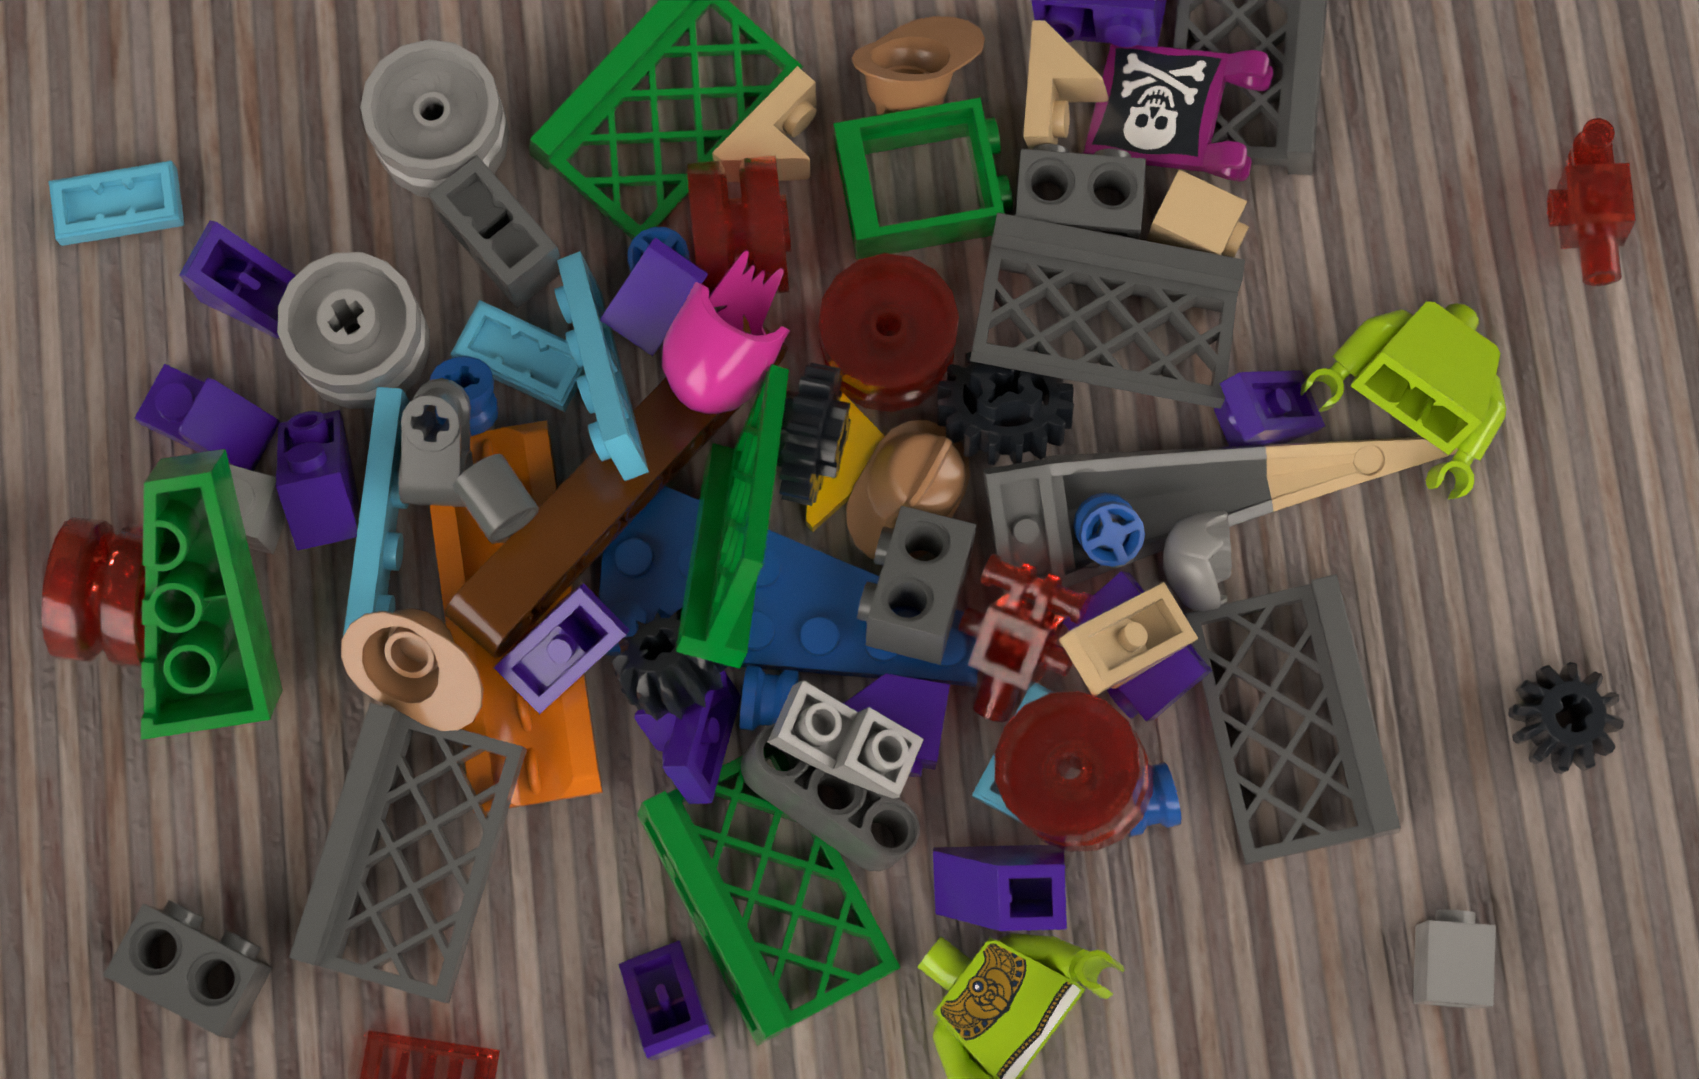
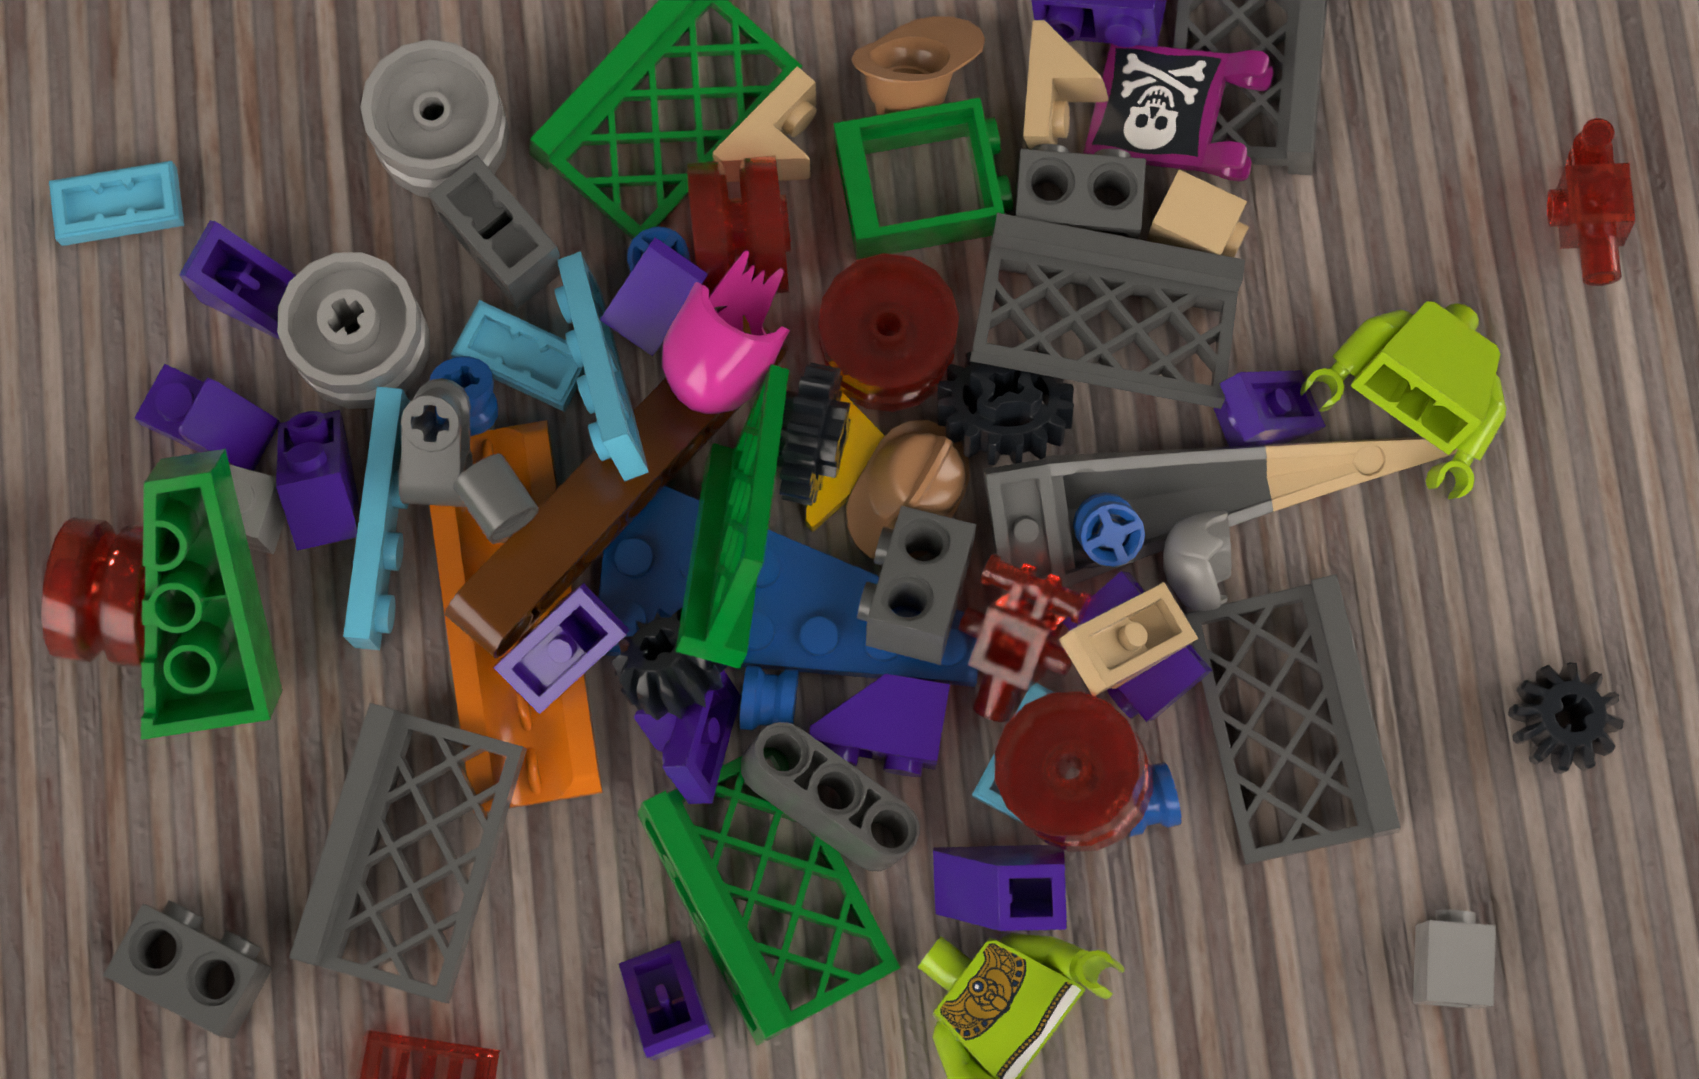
medium nougat piece [341,608,483,731] -> none
light grey slope [767,680,924,799] -> none

